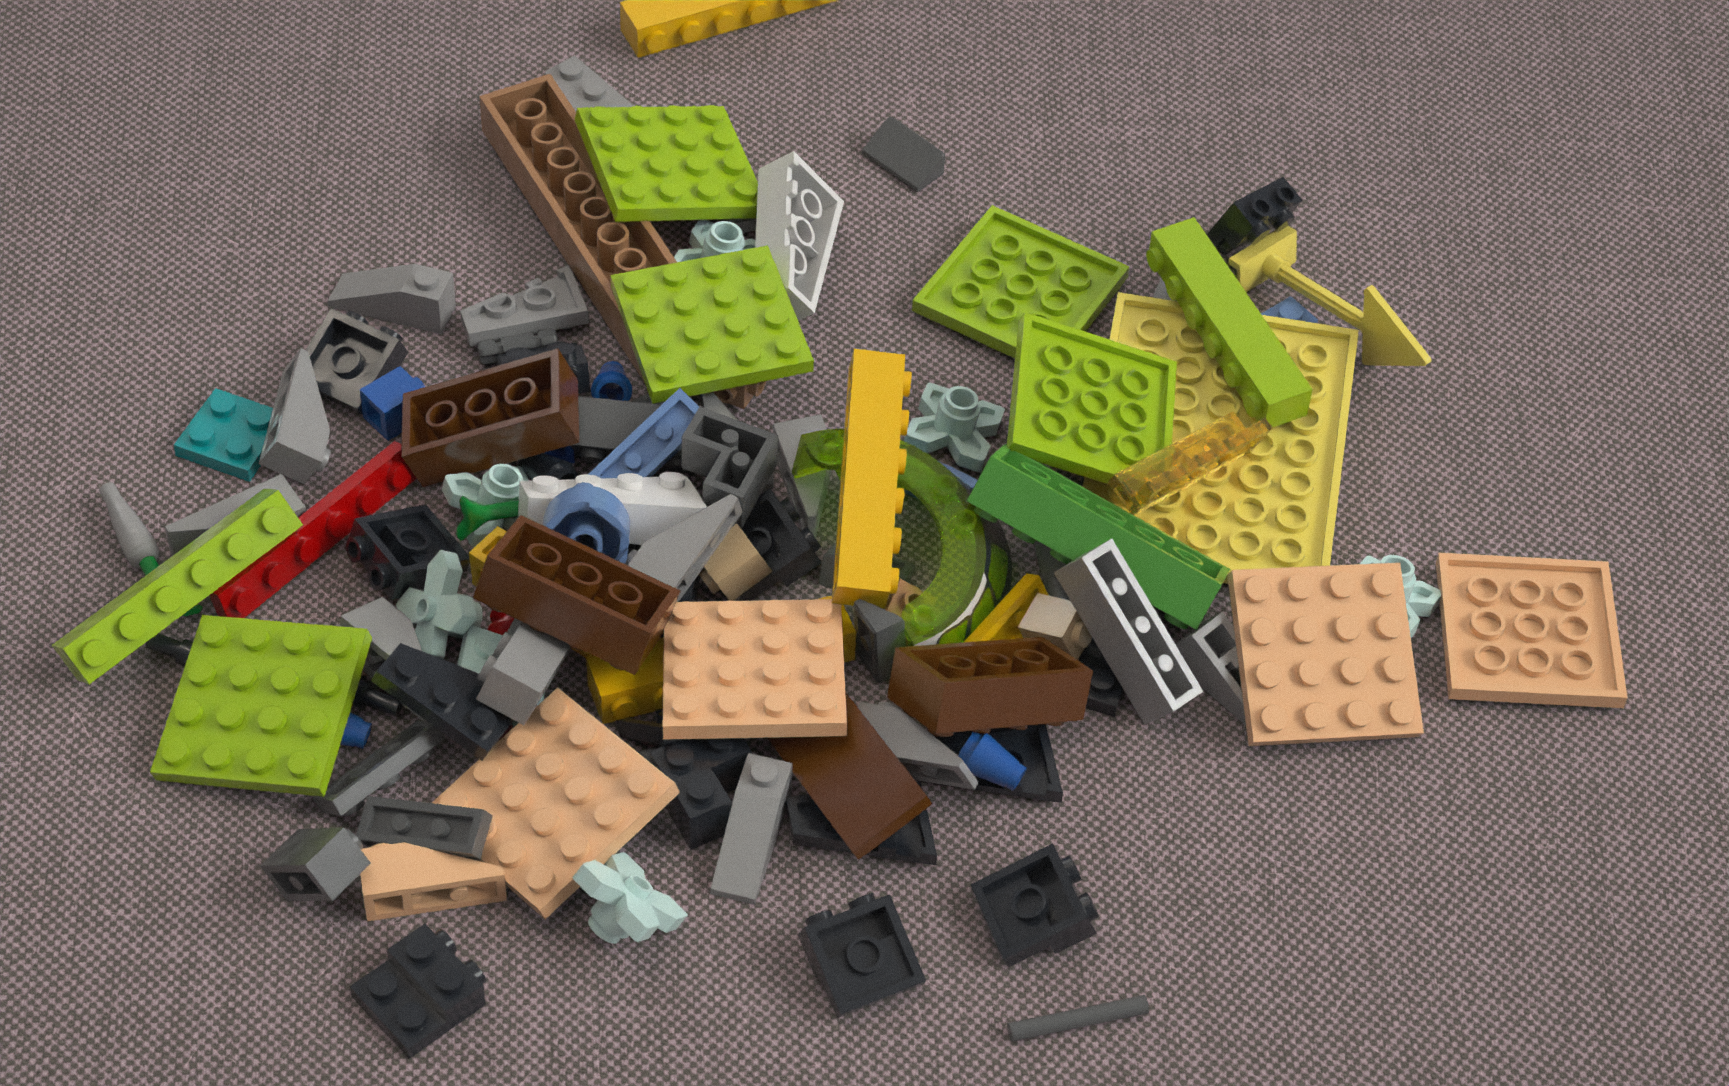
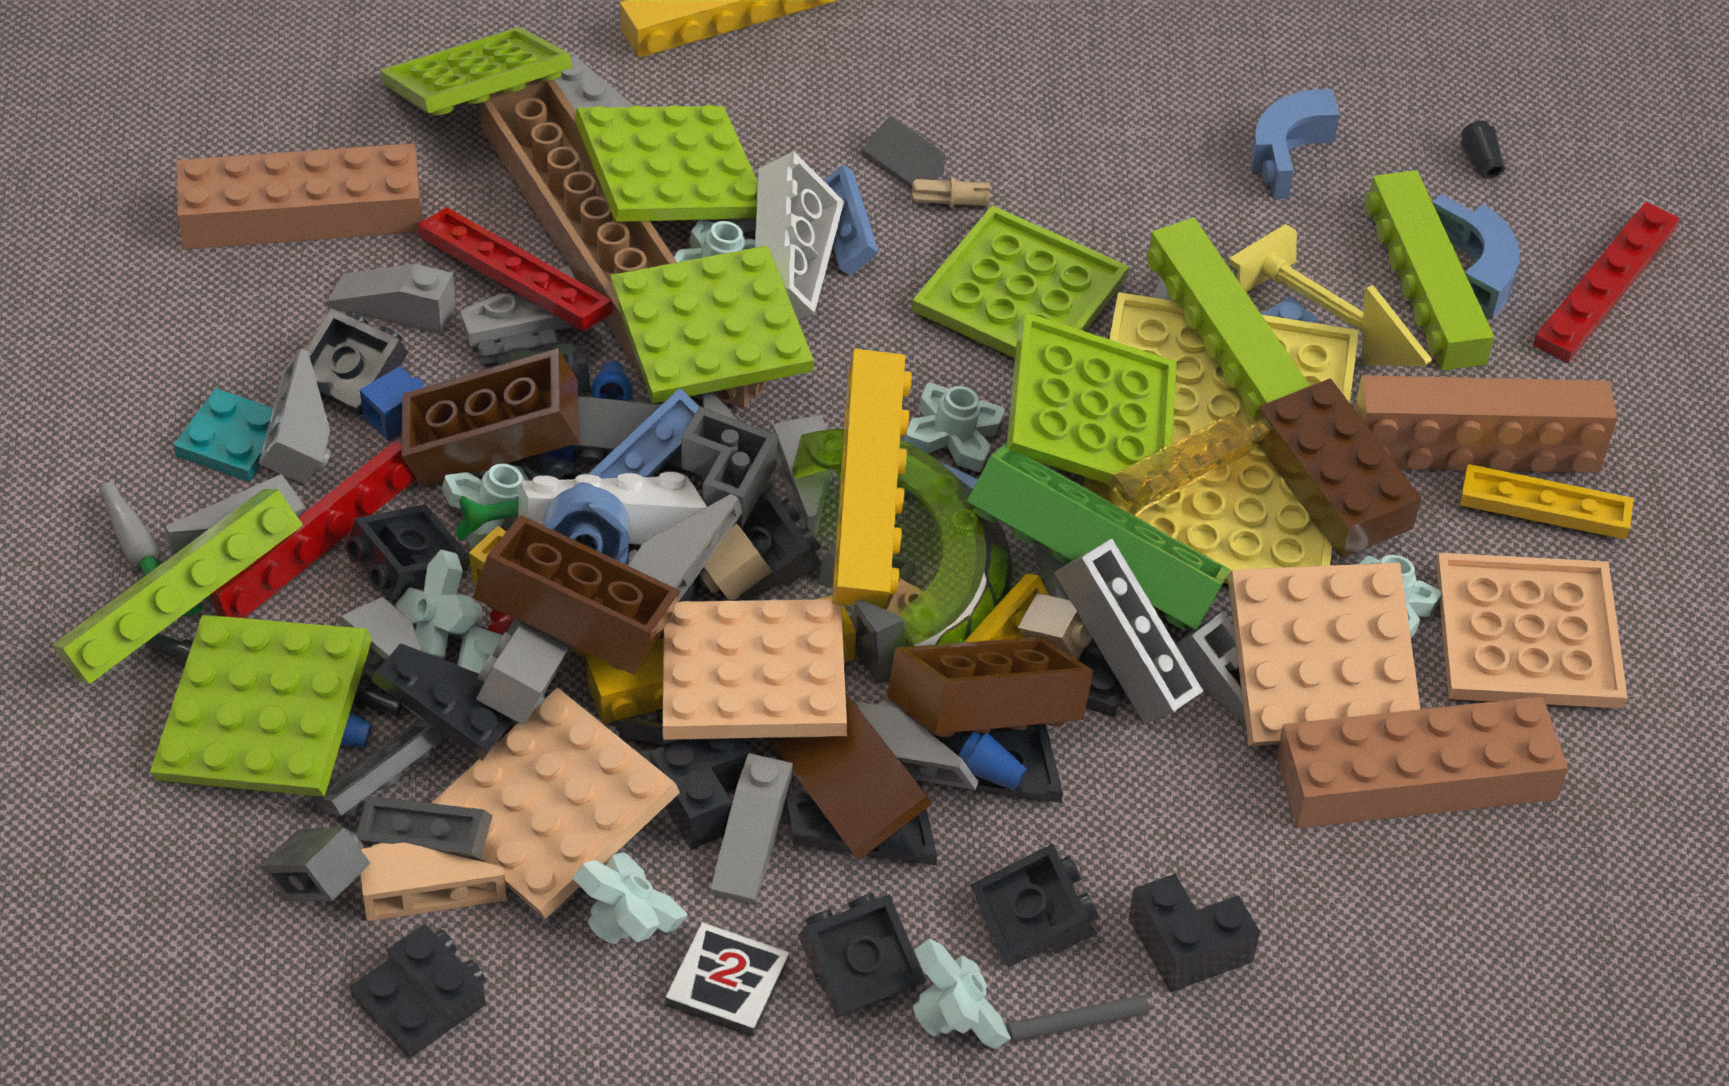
black plate [1206,177,1303,255] -> none
none -> nougat brick [177,143,422,250]
none -> lime plate [380,27,573,115]
none -> red plate [417,207,613,331]
none -> tile [665,922,789,1037]
none -> medium blue plate [823,164,879,276]
none -> tan axle [912,177,990,208]
none -> light aqua plant [913,939,1011,1049]
none -> black brick [1128,873,1260,993]
none -> medium blue arch [1250,89,1340,199]
none -> reddish brown brick [1253,378,1422,559]
none -> nougat brick [1276,696,1568,829]
none -> nougat brick [1354,375,1617,473]
none -> lime brick [1365,170,1494,371]
none -> medium blue arch [1433,194,1520,319]
none -> black cone [1460,120,1505,179]
none -> yellow plate [1460,464,1634,540]
none -> red plate [1533,201,1680,363]

